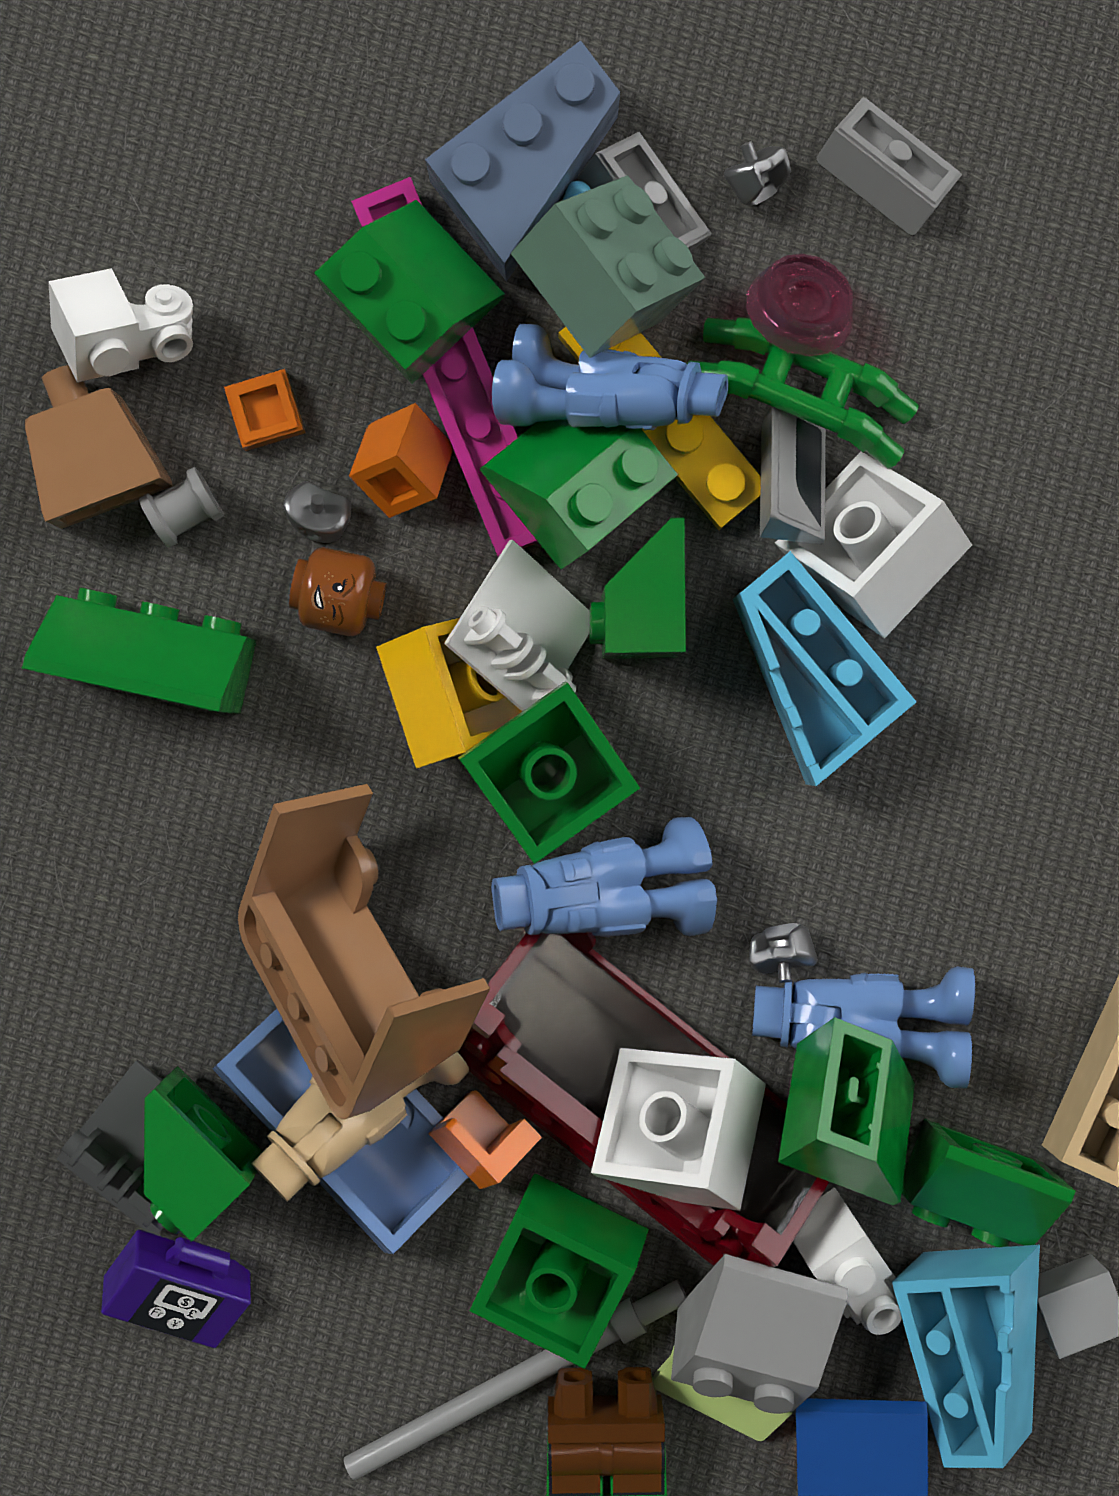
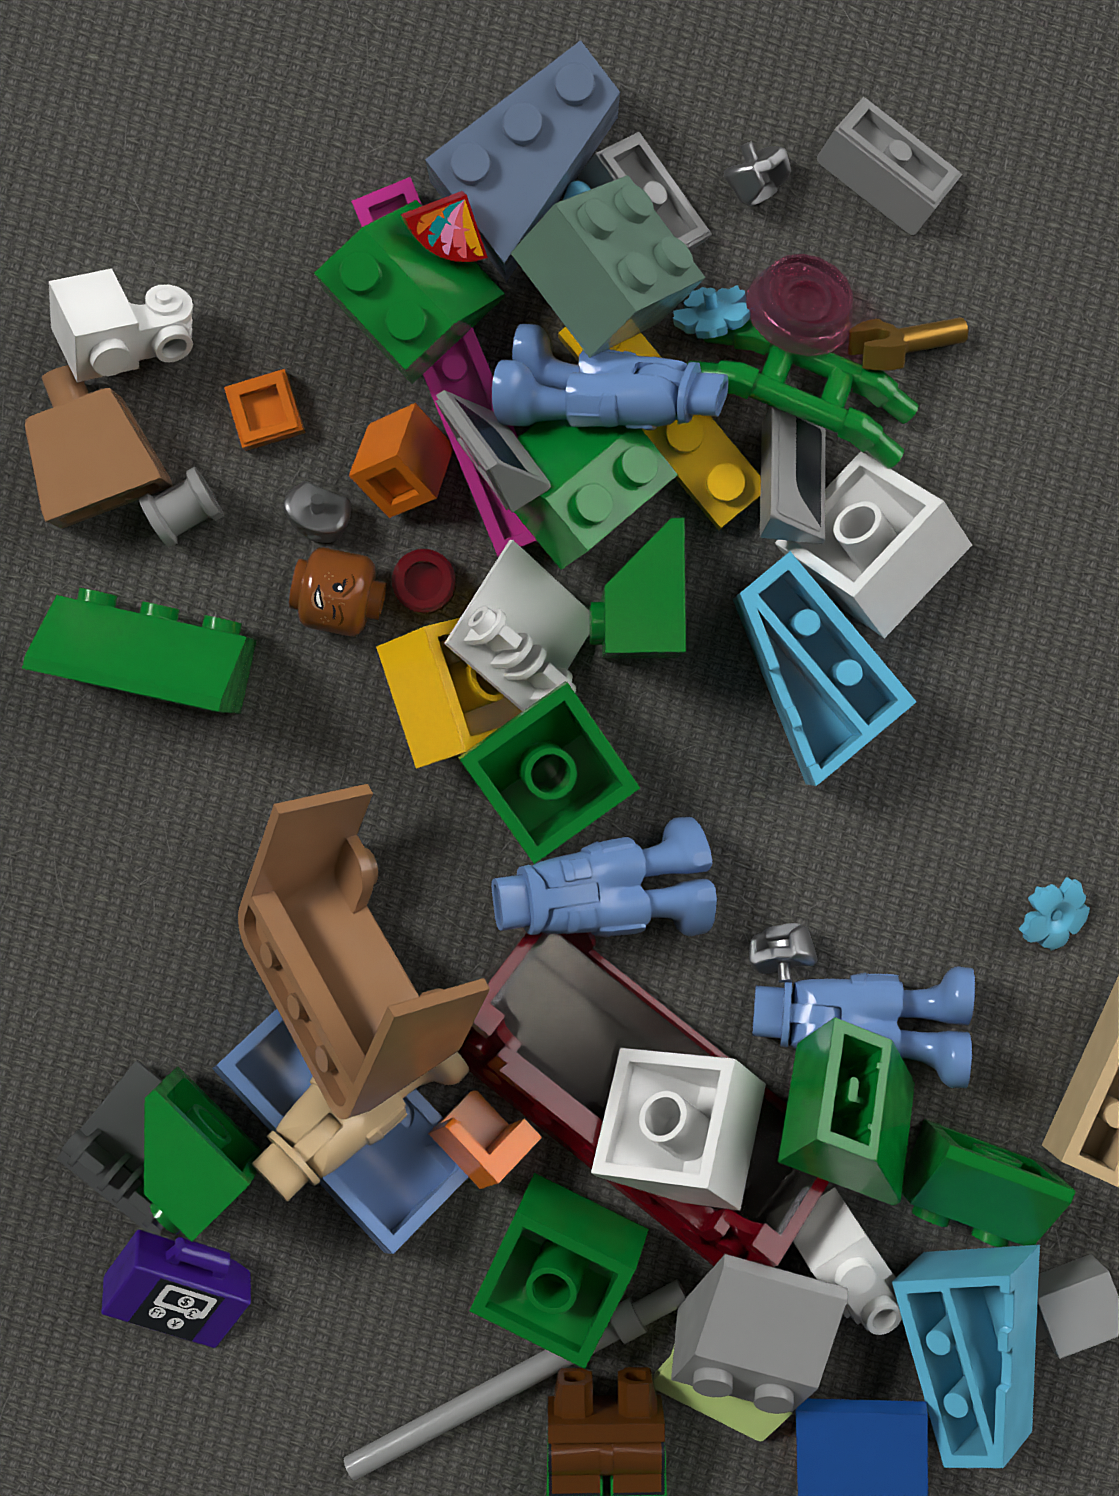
none -> dark red tile [392,549,456,614]
none -> tile [401,191,488,262]
none -> light grey slope [436,390,551,512]
none -> medium azure plant [673,285,751,339]
none -> pearl gold bar [848,317,968,371]
none -> medium azure plant [1019,877,1090,951]

